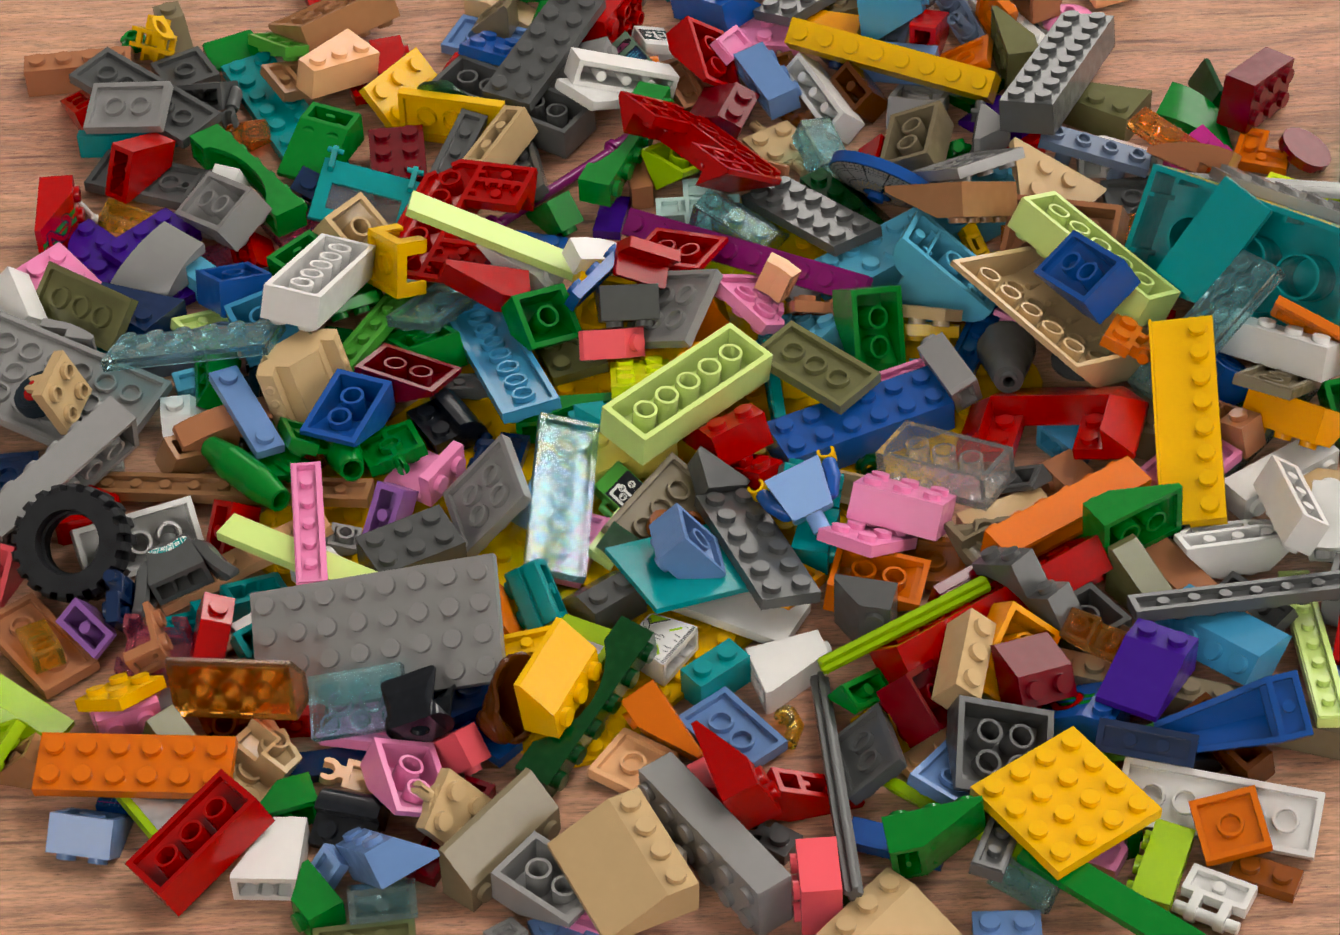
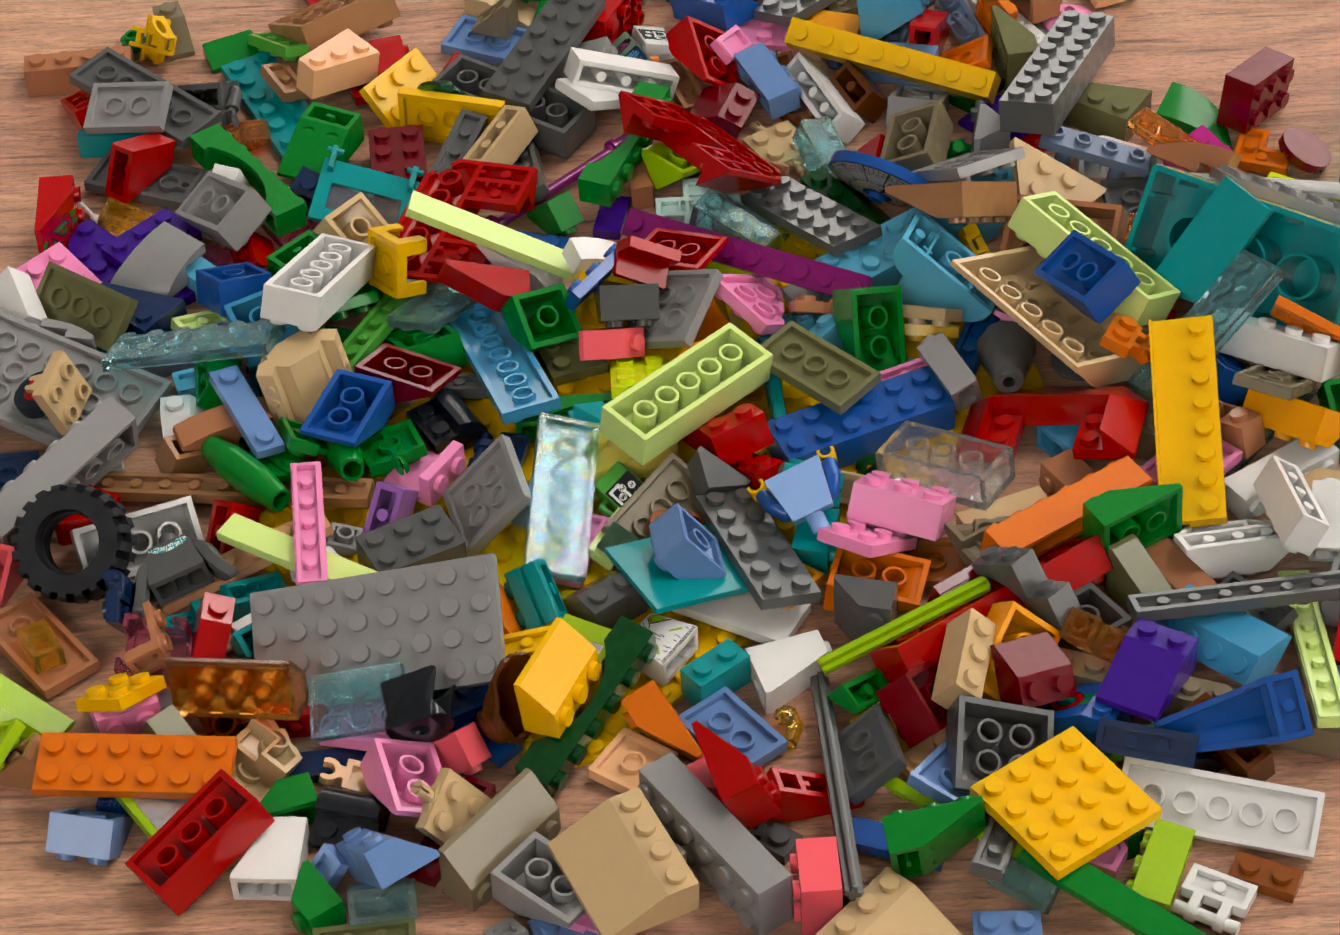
medium lavender slope [55,597,117,660] -> none
dark grey plate [150,46,221,86] -> none
blue plate [458,30,519,66] -> none
light nougat piece [754,252,801,304] -> none
dark grey slope [983,464,1053,495] -> none
dark green slope [1188,58,1223,109] -> none
orange plate [1188,785,1273,867] -> none

